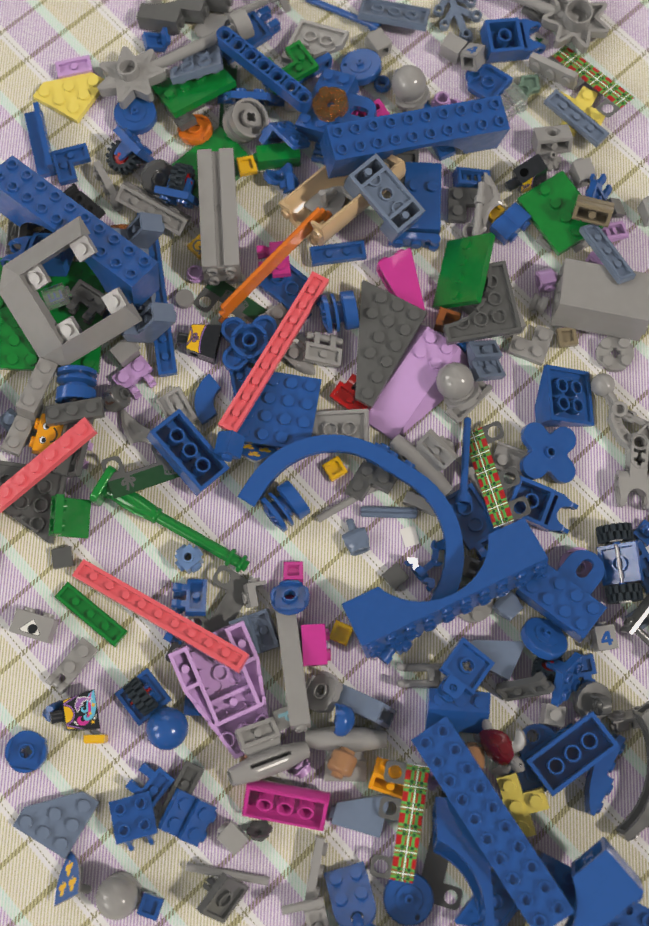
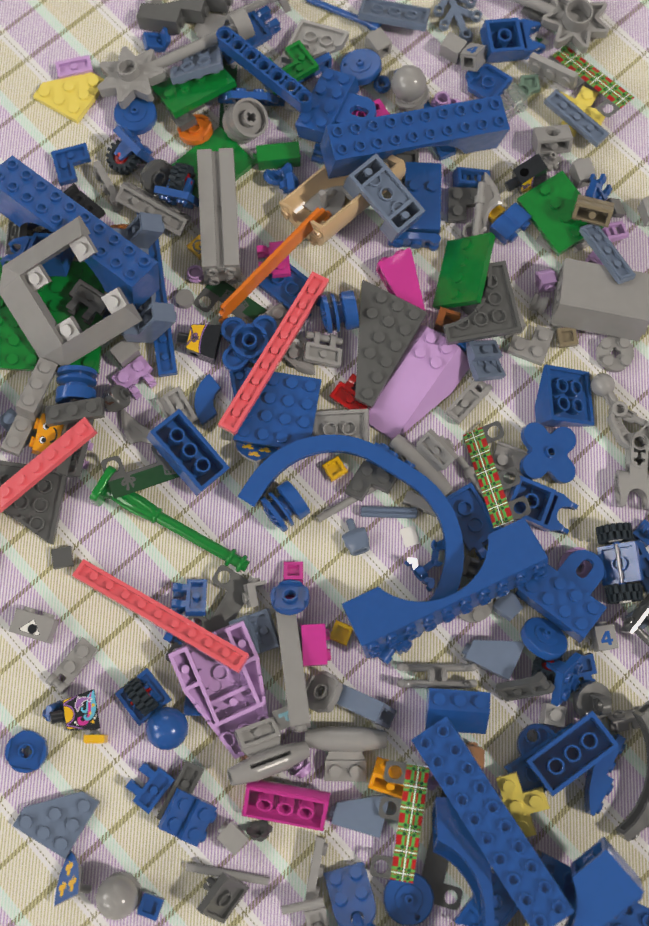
blue fence [24,102,57,178] -> none
clear brick [40,282,72,311] -> none
green bracket [48,494,91,539] -> none
green tile [55,582,128,647] -> none
blue plate [109,791,158,851] -> none
medium blue brick [174,544,204,574] -> none
blue brick [214,430,246,462] -> none
yellow tile [236,155,258,177] -> none
blue bracket [259,121,311,150] -> none
blue plate [310,240,367,267] -> none
clear orange plate [312,86,349,122] -> none
medium nougat head [327,746,357,780] -> none
blue hair [334,703,355,737] -> none
dark grey tile [382,563,409,590] -> none
light grey tile [436,362,482,411] -> none
blue plate [437,637,495,703] -> none
blue piece [455,417,471,506] -> none
animal [474,719,526,776] -> none

